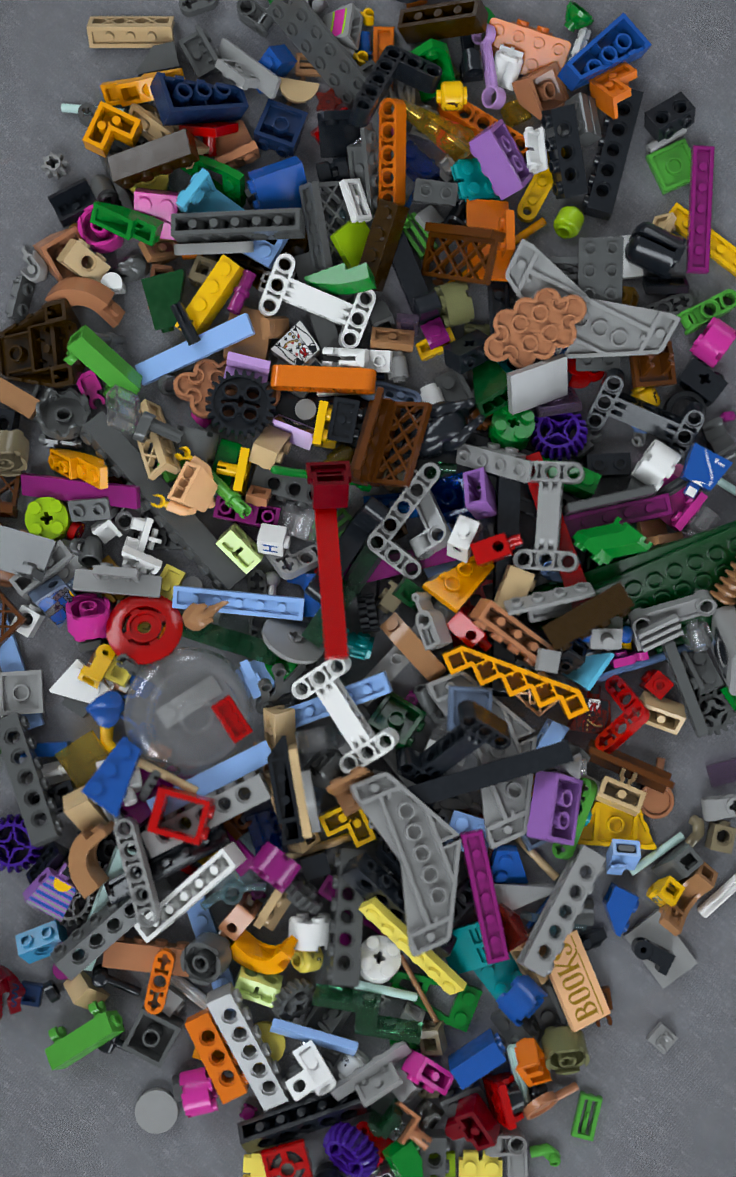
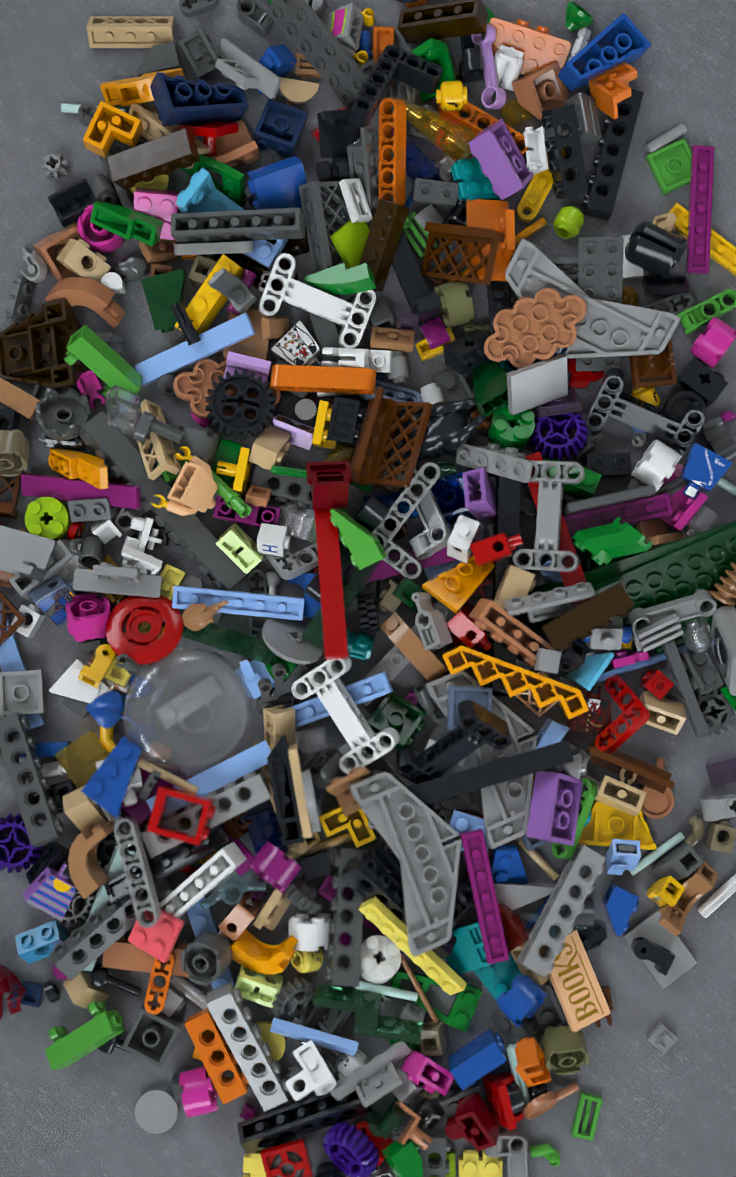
red plate [210,694,253,744] -> none
clear red plate [316,88,342,111] -> none
black brick [644,92,696,142] -> none
none -> coral plate [128,908,185,963]
none -> dark grey bracket [208,268,257,314]
none -> bright green slope [330,508,387,570]

